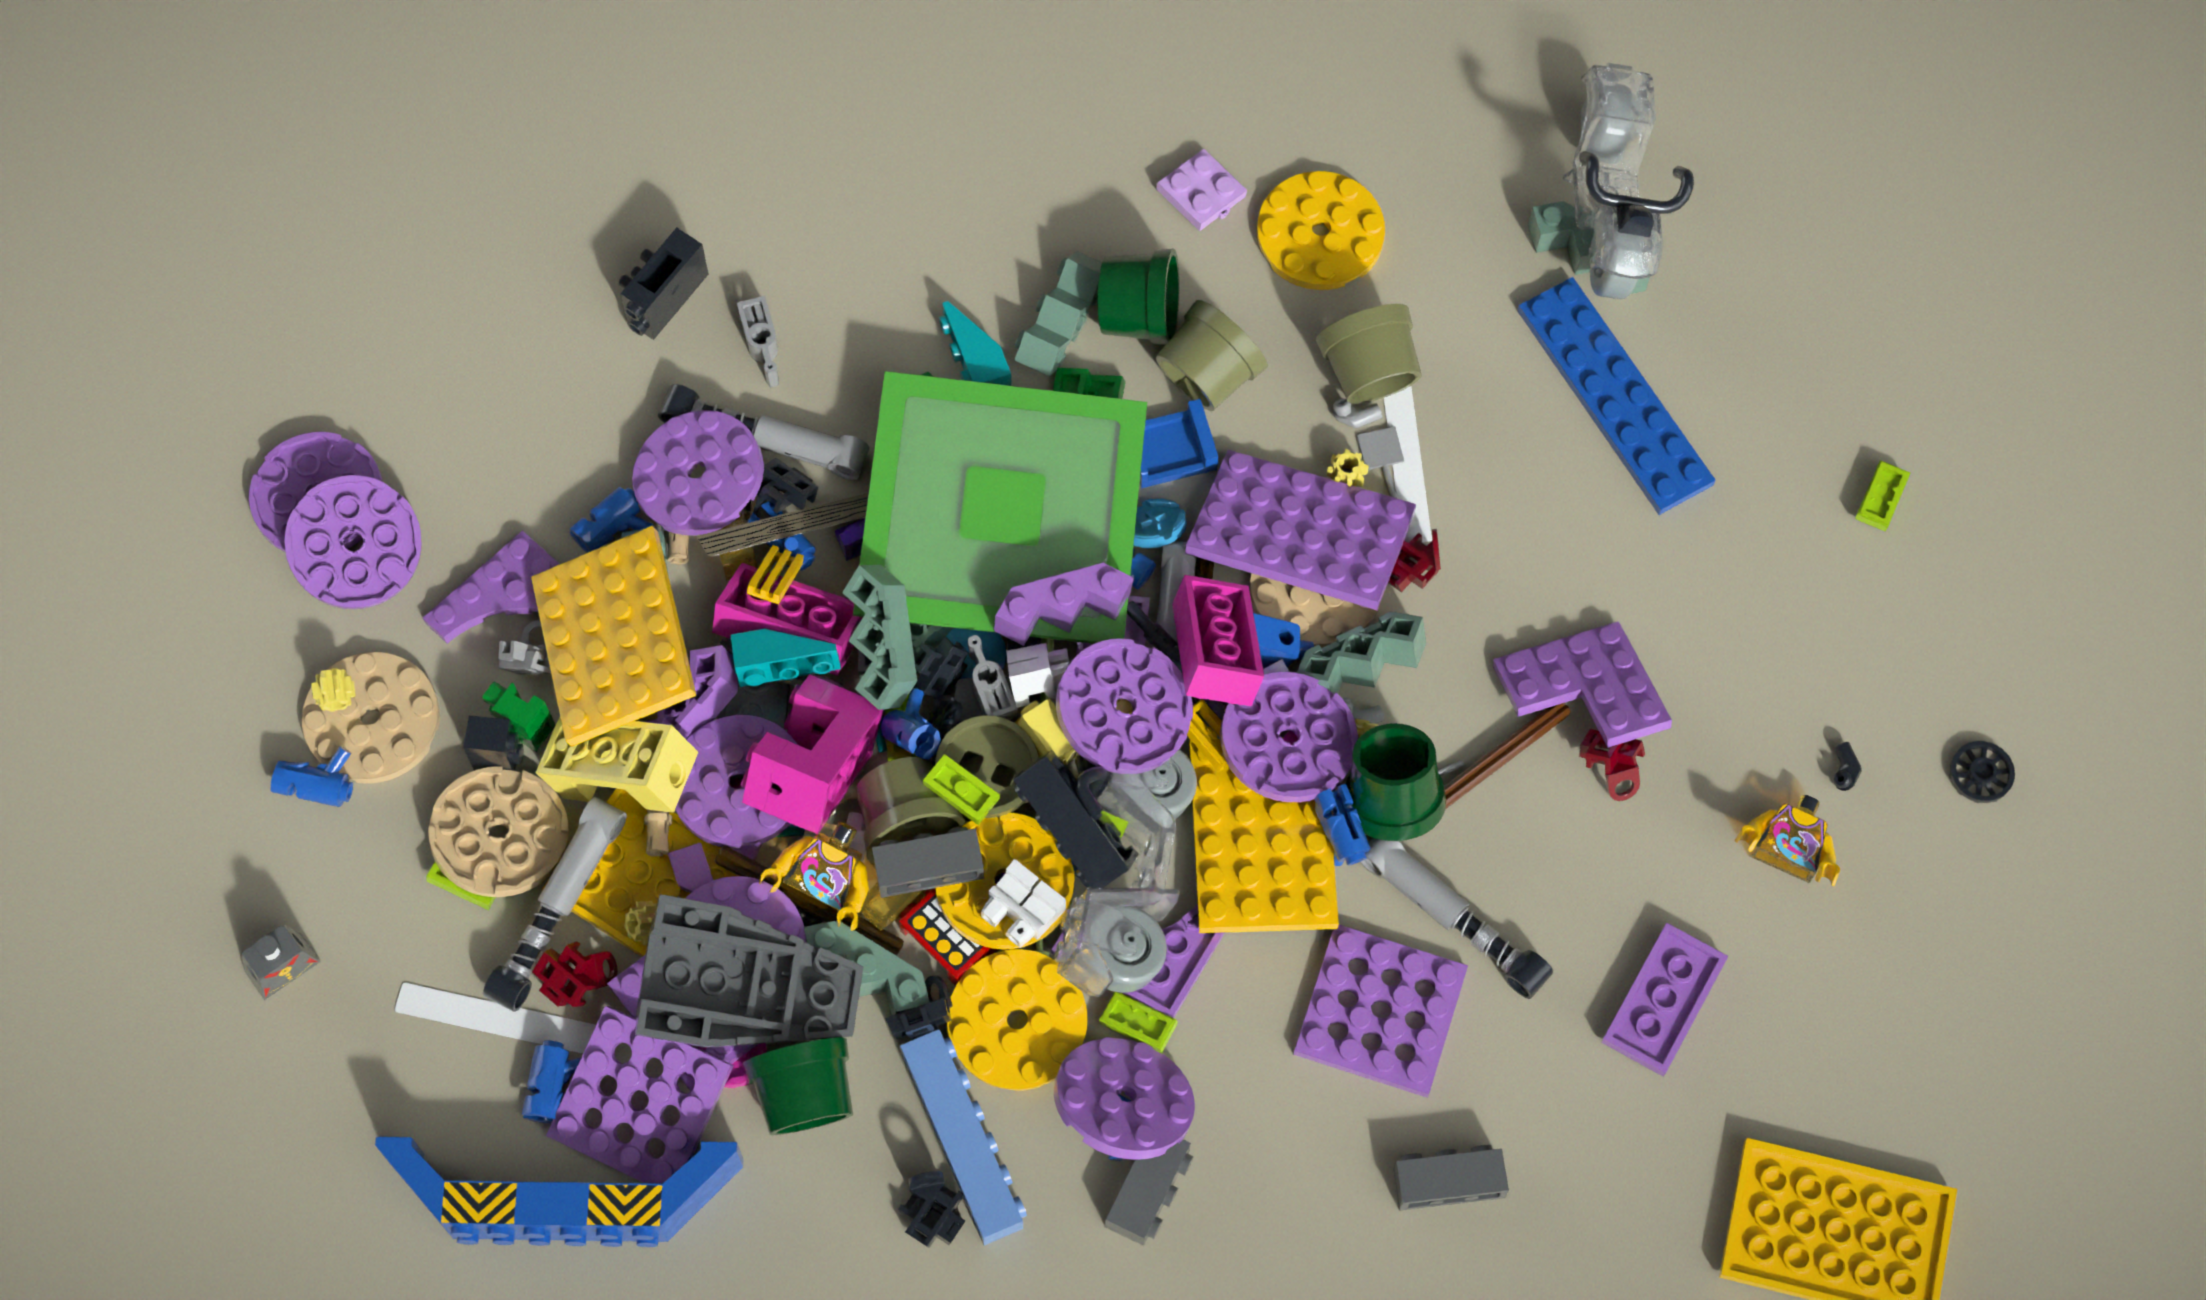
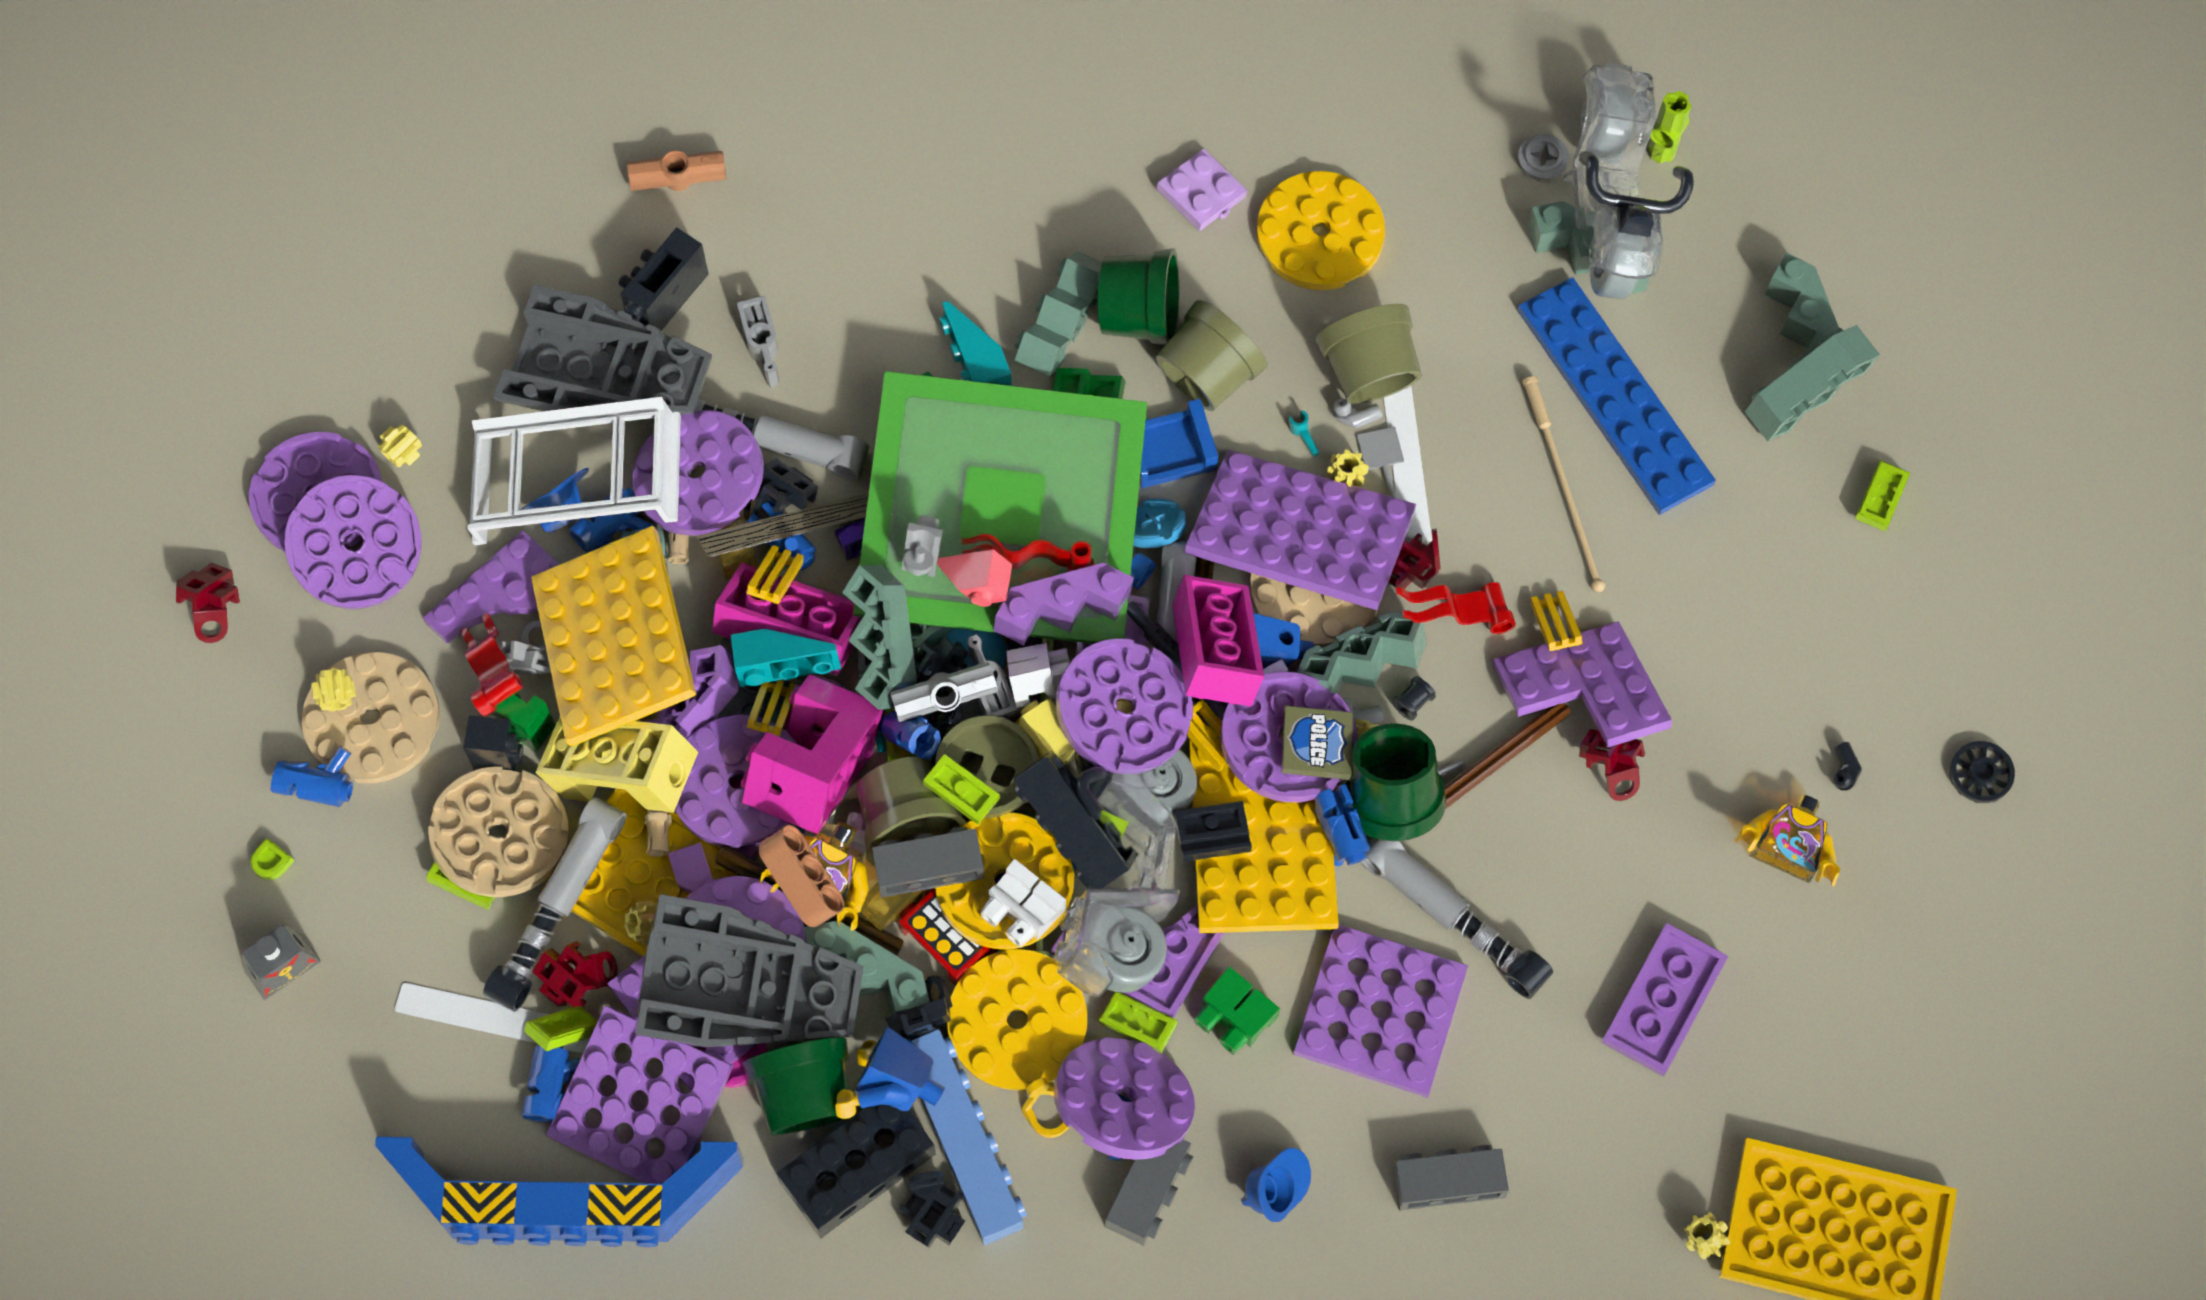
none -> dark red piece [176,563,240,643]
none -> lime tile [250,837,294,880]
none -> light yellow gear [378,424,422,468]
none -> red flag [460,612,524,717]
none -> white piece [467,397,681,545]
none -> dark grey wedge [493,285,712,414]
none -> blue piece [520,468,589,533]
none -> lime plate [524,1006,598,1051]
none -> nougat piece [627,150,726,191]
none -> yellow tile [747,680,796,737]
none -> nougat beam [758,825,844,927]
none -> black brick [776,1105,936,1239]
none -> blue torso [835,1027,945,1119]
none -> light grey piece [890,662,998,722]
none -> light grey hips [901,515,943,577]
none -> coral slope [937,549,1013,607]
none -> red flag [961,534,1094,572]
none -> yellow piece [1022,1078,1069,1138]
none -> black plate [1174,801,1252,862]
none -> green hips [1195,966,1280,1055]
none -> blue piece [1241,1148,1311,1222]
none -> tile [1281,706,1353,780]
none -> teal hand [1289,410,1320,457]
none -> black bush [1391,676,1436,721]
none -> red flag [1395,582,1516,634]
none -> light grey gear [1518,134,1569,181]
none -> tan piece [1522,376,1605,592]
none -> yellow tile [1531,590,1582,651]
none -> lime piece [1648,90,1692,164]
none -> light yellow gear [1683,1212,1730,1260]
none -> sand green brick [1744,325,1880,442]
none -> sand green brick [1765,252,1839,357]

